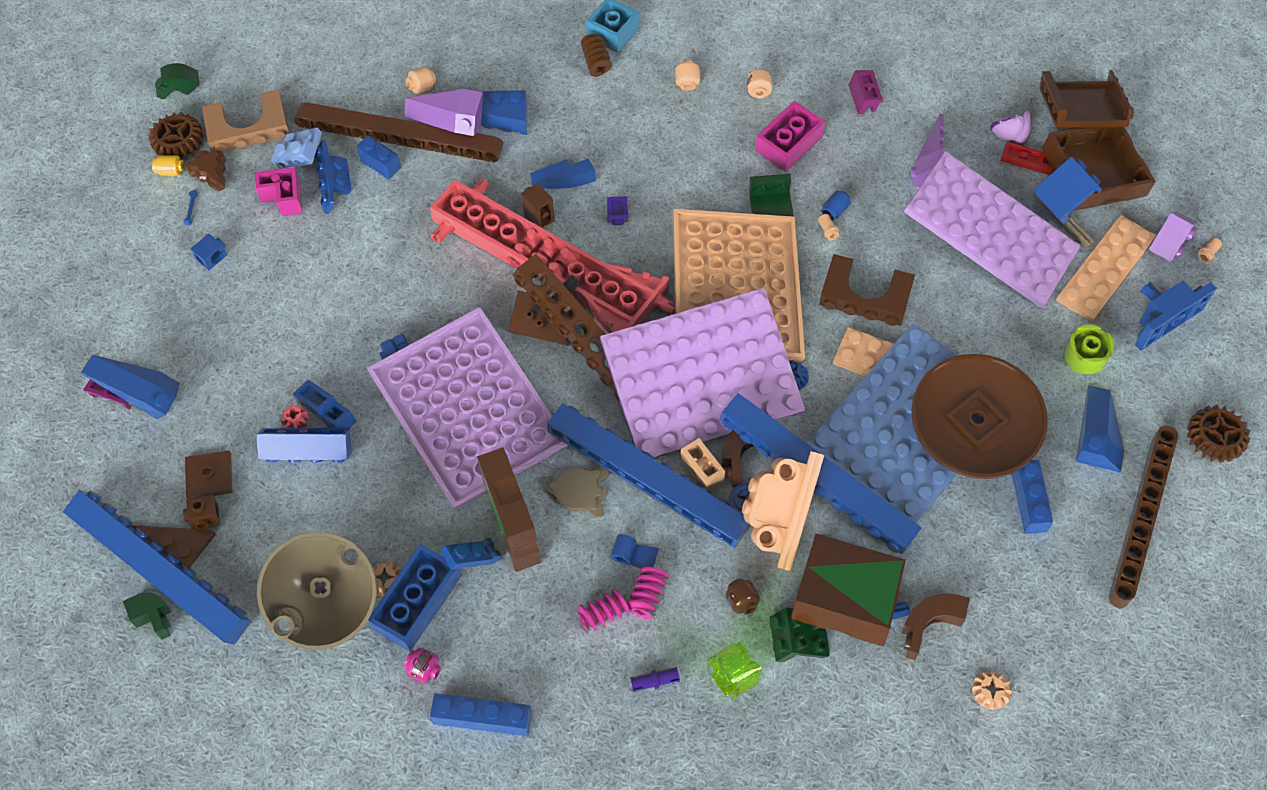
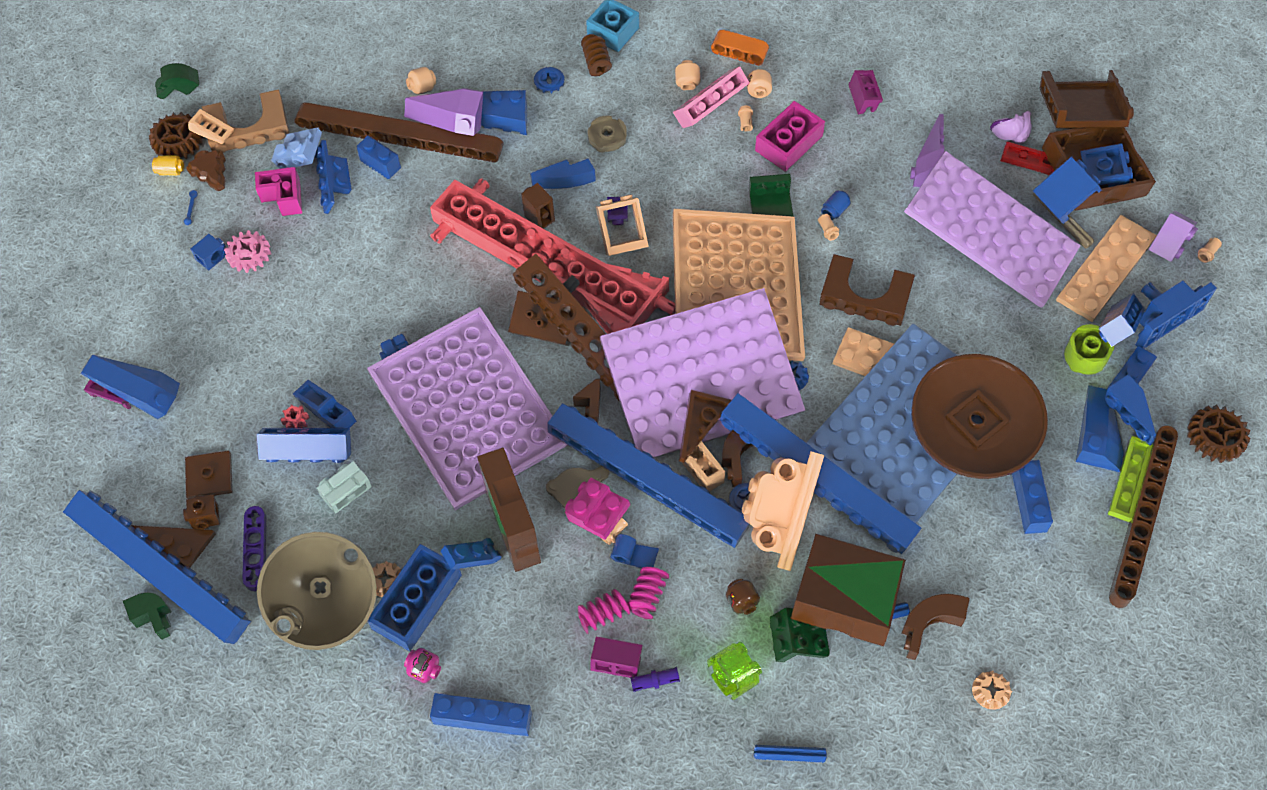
none -> light nougat slope [188,109,234,144]
none -> bright pink gear [224,230,271,273]
none -> dark purple beam [242,506,267,592]
none -> light aqua brick [317,461,372,514]
none -> blue gear [534,67,565,94]
none -> dark pink plate [565,478,630,540]
none -> reddish brown slope [573,379,601,423]
none -> dark tan plate [588,115,627,153]
none -> magenta hinge [590,636,642,678]
none -> light nougat window [596,195,649,256]
none -> light nougat pin [601,518,628,545]
none -> bright pink brick [673,66,750,128]
none -> reddish brown wing [679,390,732,463]
none -> orange beam [711,30,769,66]
none -> light nougat pin [738,105,753,131]
none -> blue axle [754,745,827,763]
none -> blue plate [1081,144,1133,187]
none -> brick [1099,292,1146,346]
none -> blue slope [1105,374,1156,446]
none -> blue plate [1108,345,1157,388]
none -> lime plate [1108,436,1153,522]

